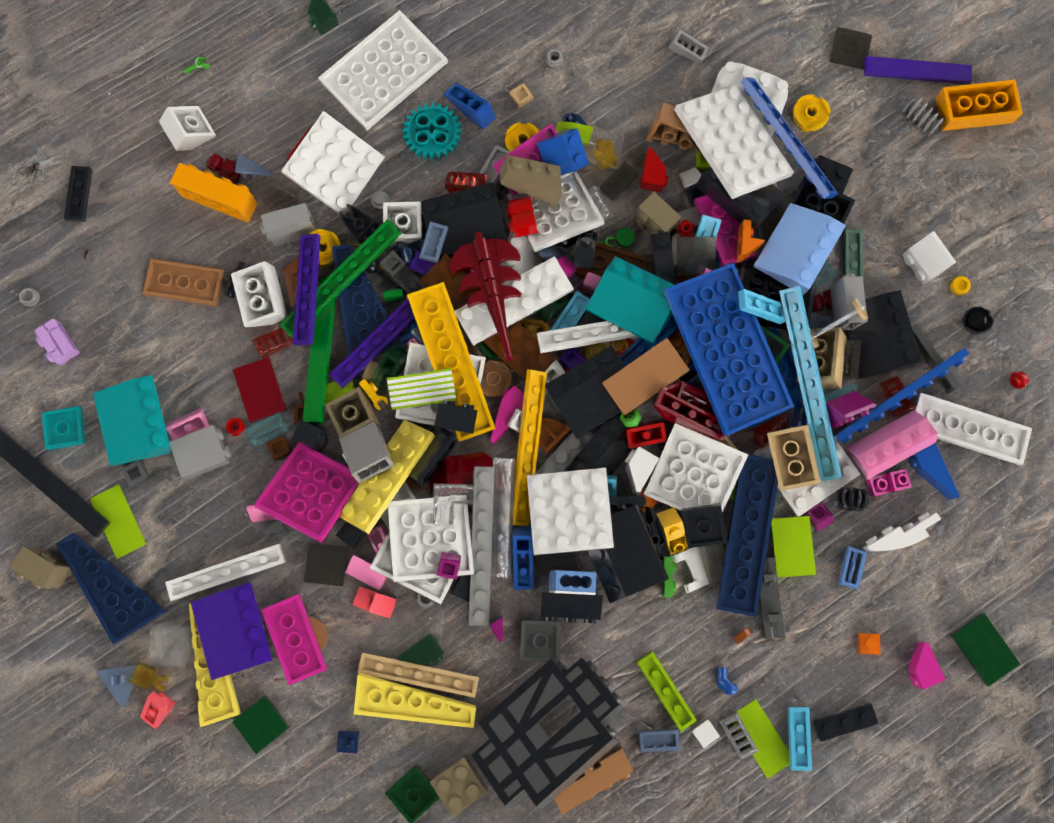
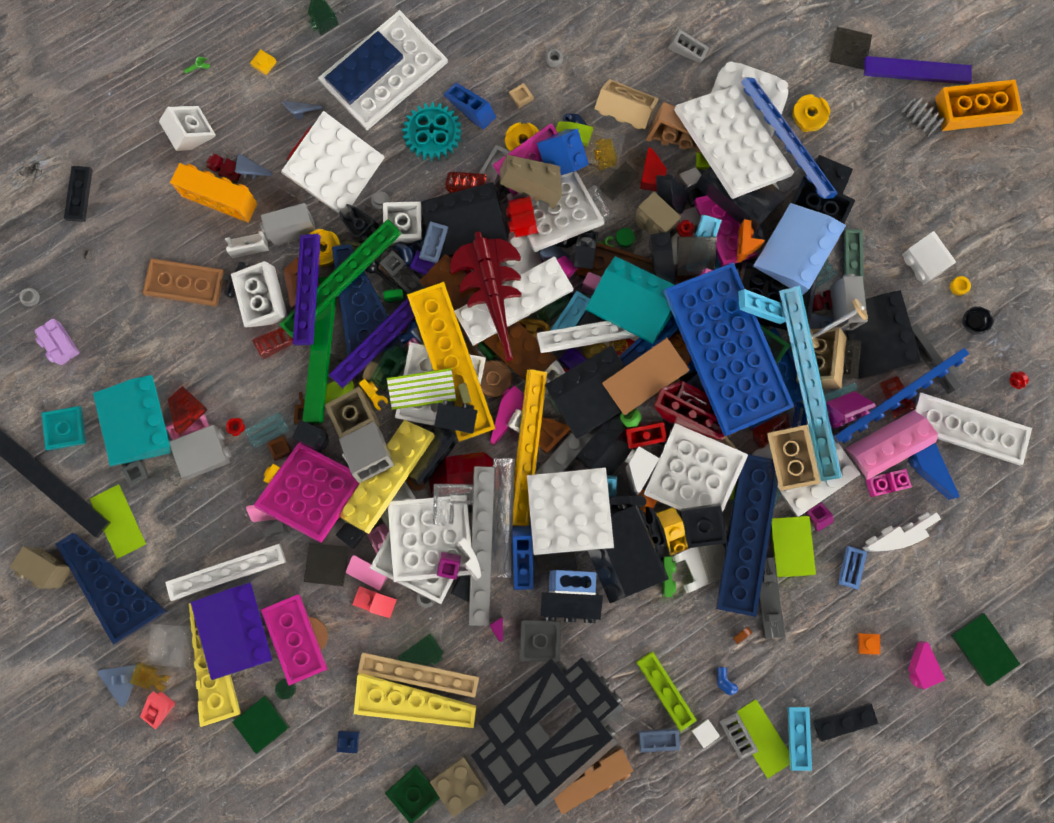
dark red tile [232,357,287,423] -> none
black gear [835,488,870,512] -> none
none -> clear red wing [168,386,208,436]
none -> white hinge [225,230,269,258]
none -> yellow plate [250,49,277,75]
none -> yellow plate [263,464,280,484]
none -> clear green tile [275,679,296,700]
none -> sand blue piece [282,101,322,119]
none -> dark blue plate [324,31,403,105]
none -> white slope [457,538,481,581]
none -> olive tile [458,383,472,404]
none -> tan slope [594,79,659,129]
none -> black slope [656,174,690,214]

